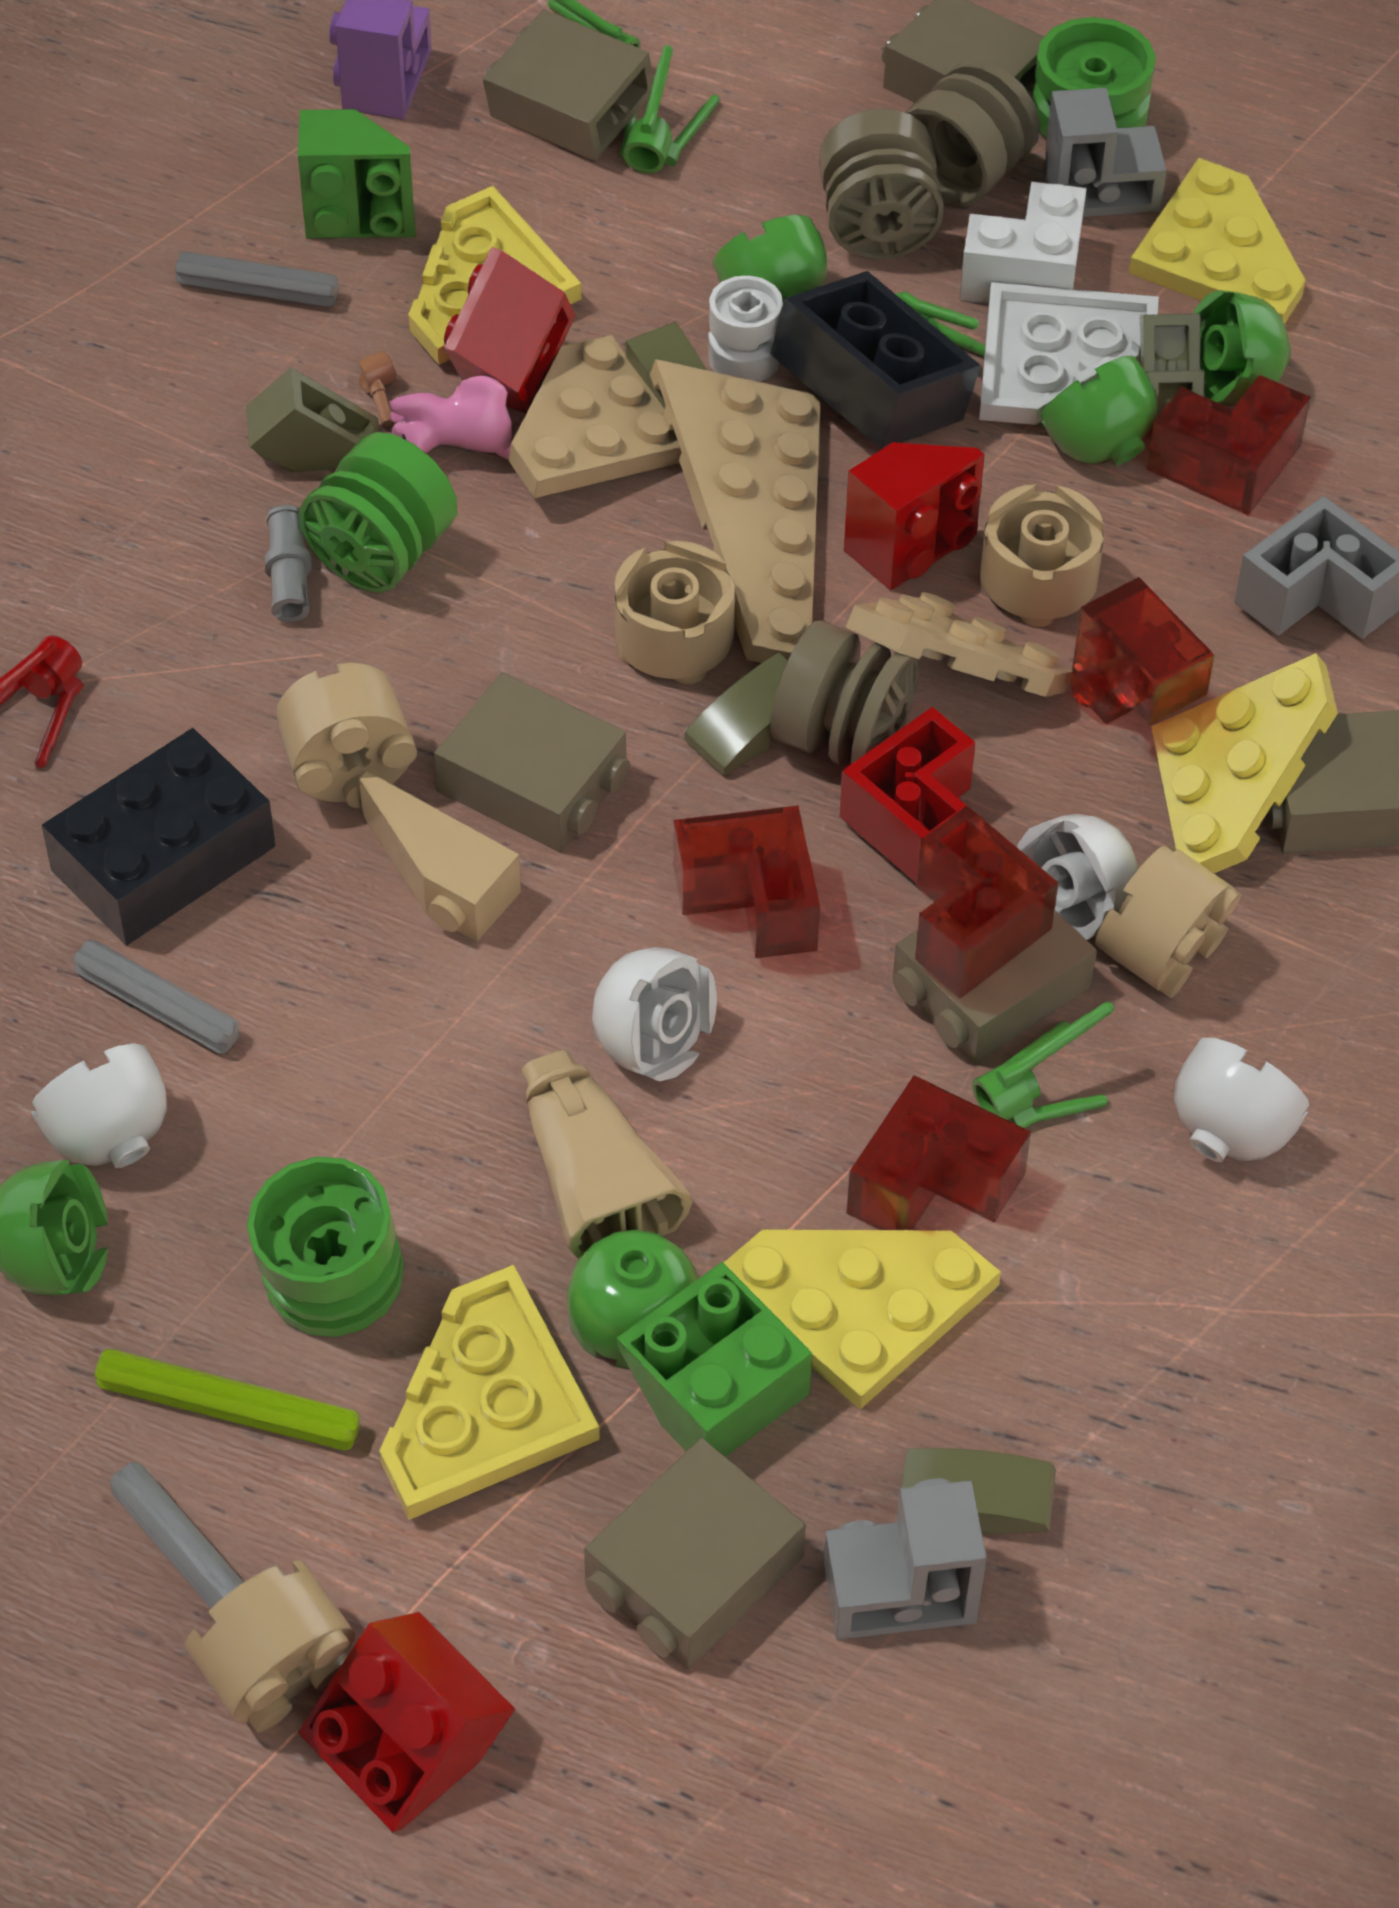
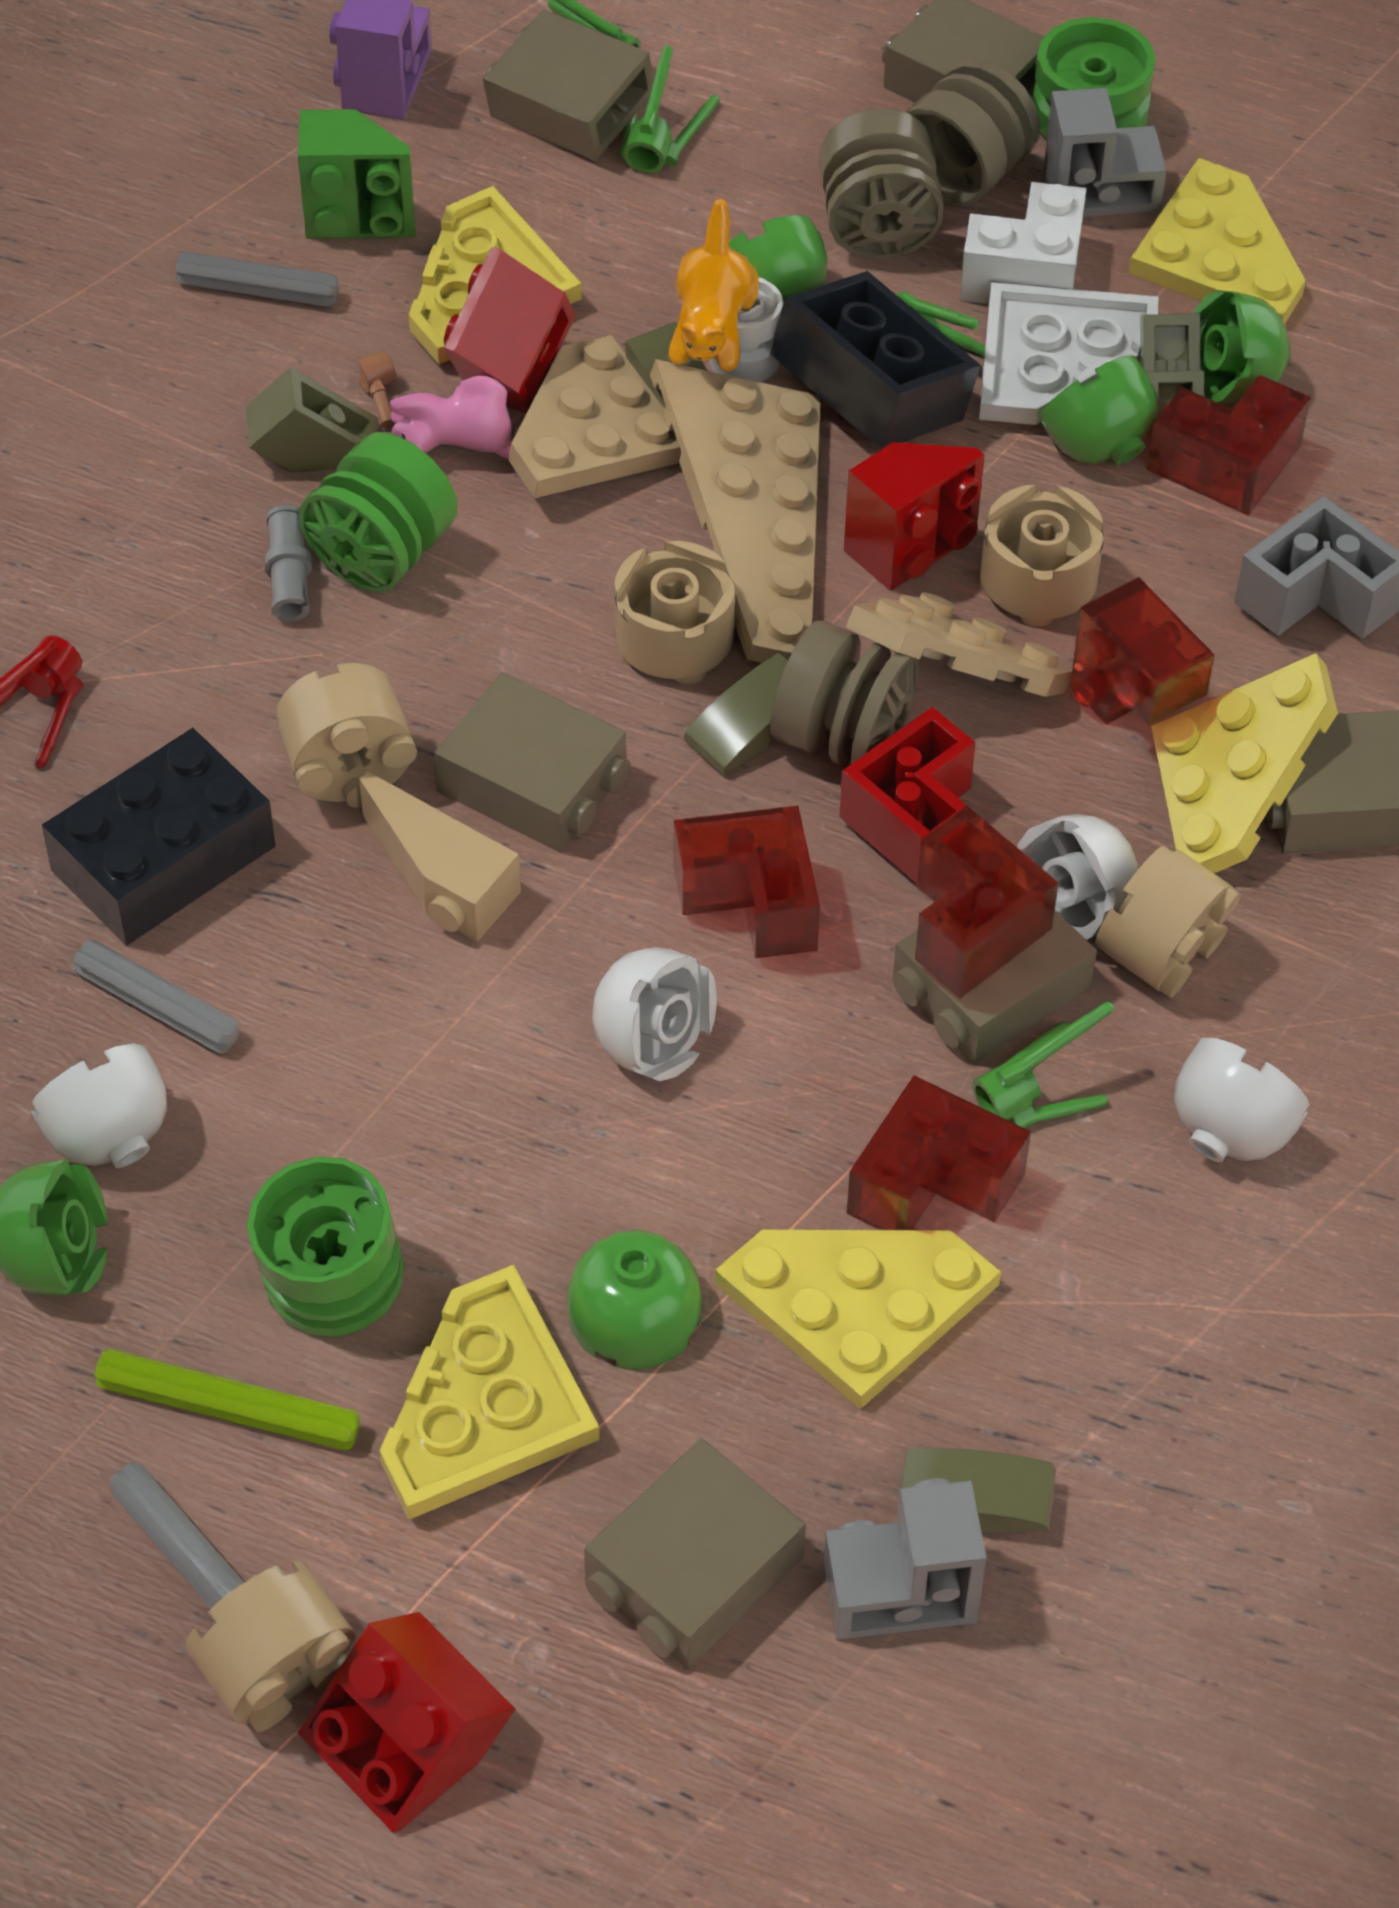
tan piece [522,1050,693,1258] -> none
bright green slope [616,1262,812,1457] -> none
none -> light orange animal [668,198,759,372]

